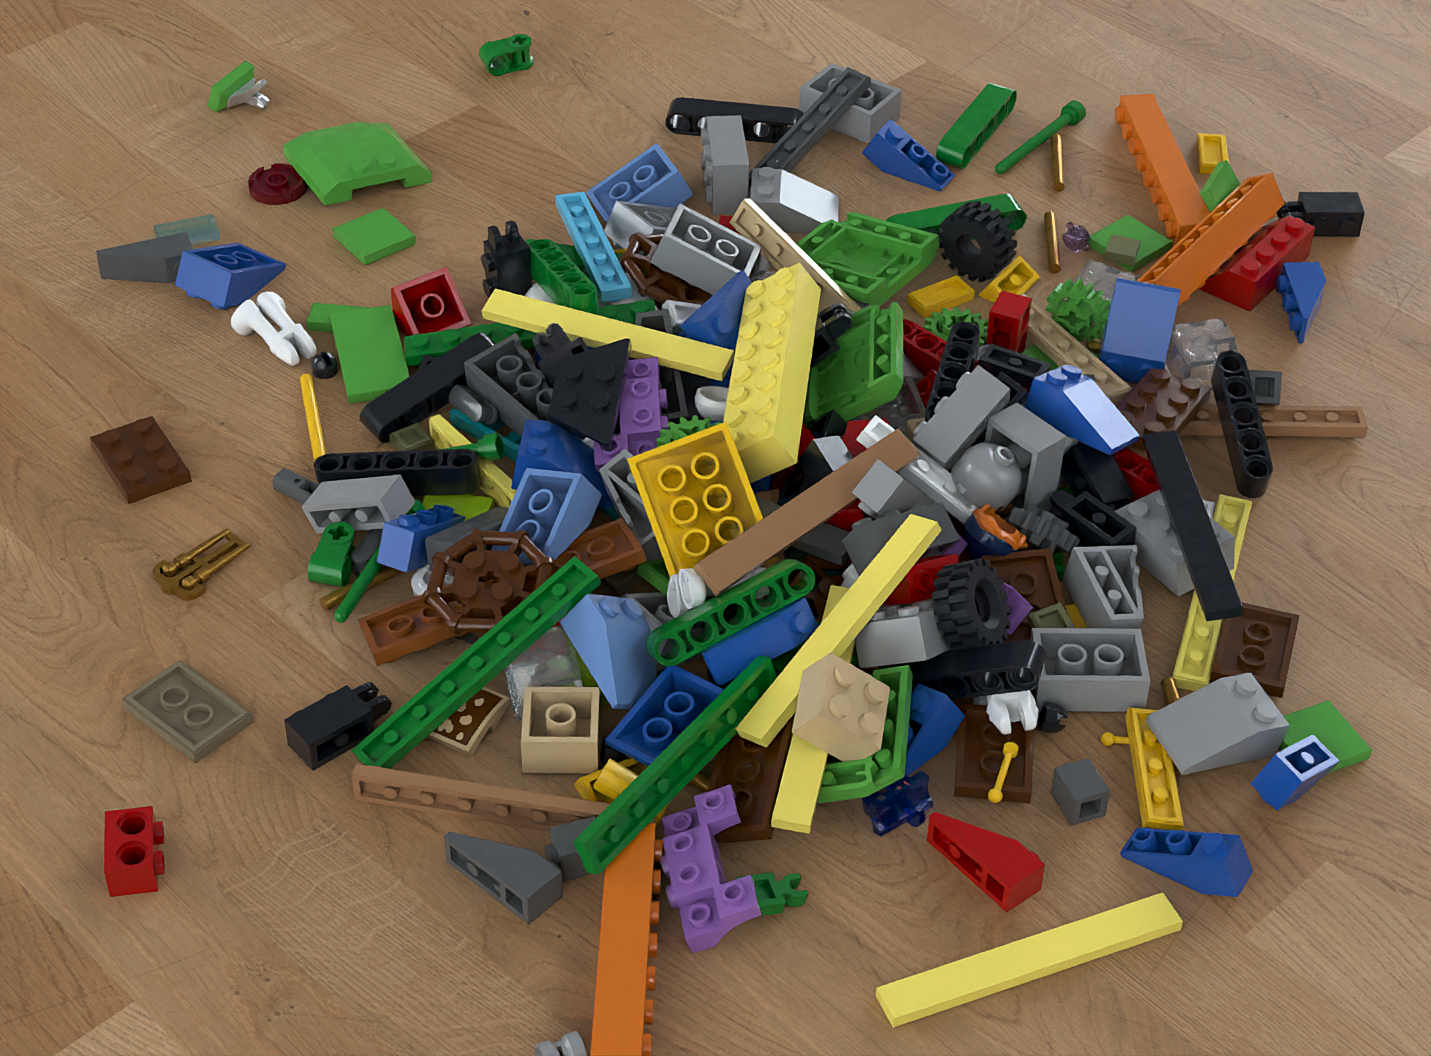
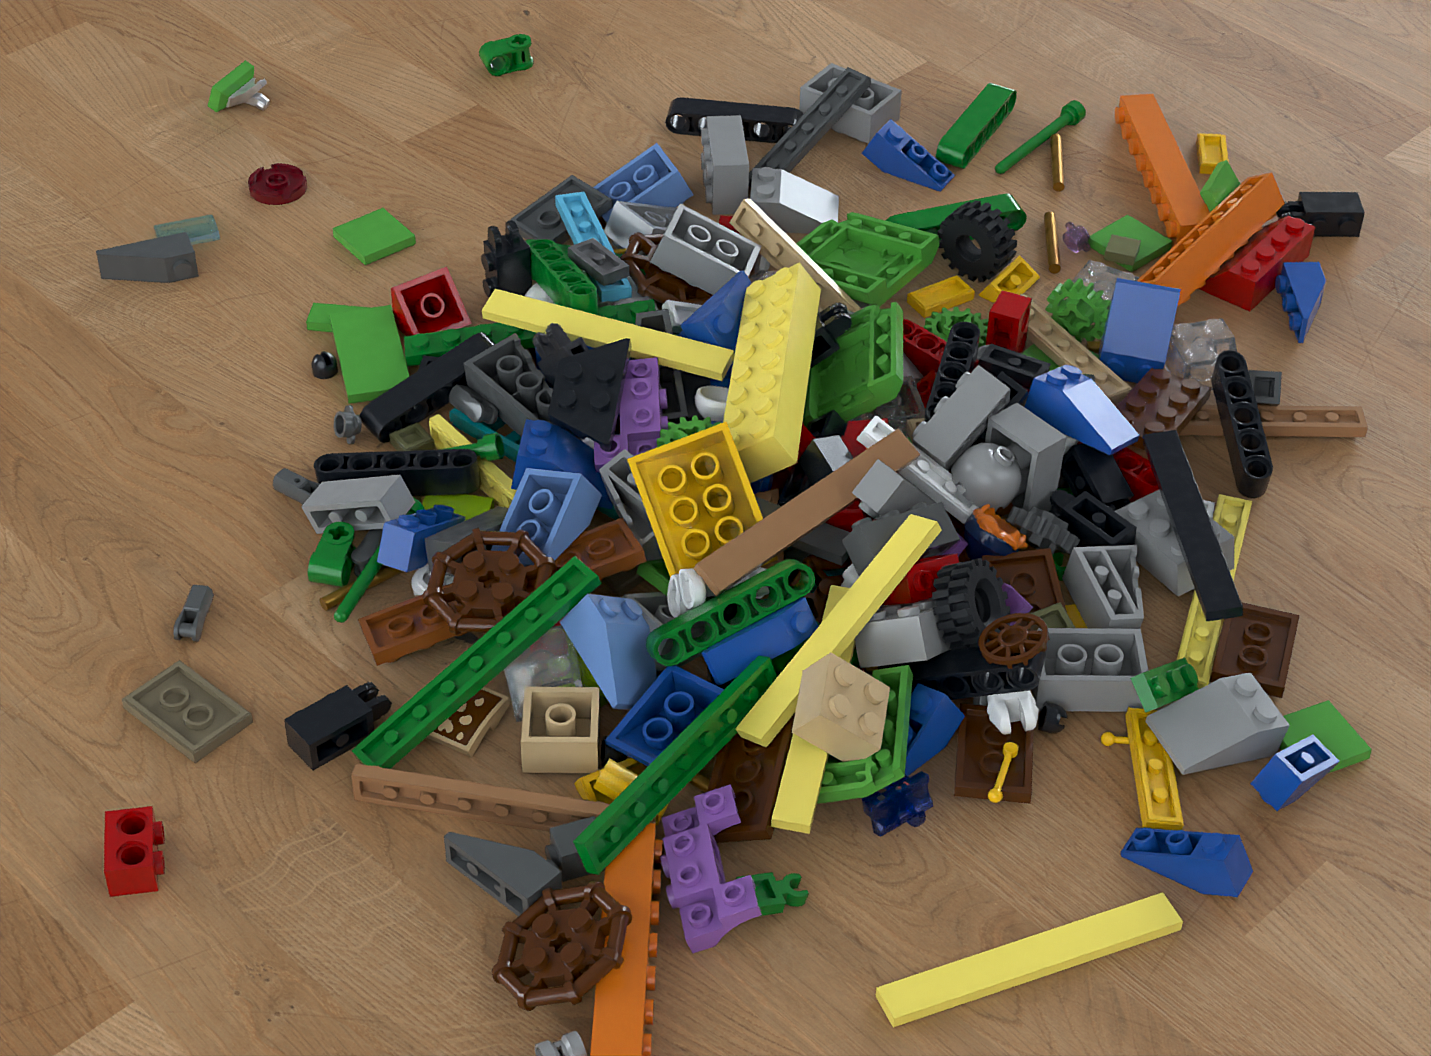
reddish brown plate [90,416,192,504] -> none
pearl gold piece [153,528,251,600] -> none
blue slope [175,243,286,310] -> none
white piece [231,292,317,366] -> none
bright green wedge [283,122,432,206] -> none
yellow bar [300,374,326,462] -> none
red slope [927,812,1045,912] -> none
dark grey brick [1051,758,1110,826] -> none
none -> dark grey bar [173,585,214,642]
none -> dark grey plate [334,405,362,444]
none -> reddish brown plate [492,880,633,1011]
none -> dark grey tile [508,175,613,244]
none -> flat silver plate [568,238,629,286]
none -> reddish brown wheel [979,613,1050,669]
none -> green plate [1130,657,1199,713]

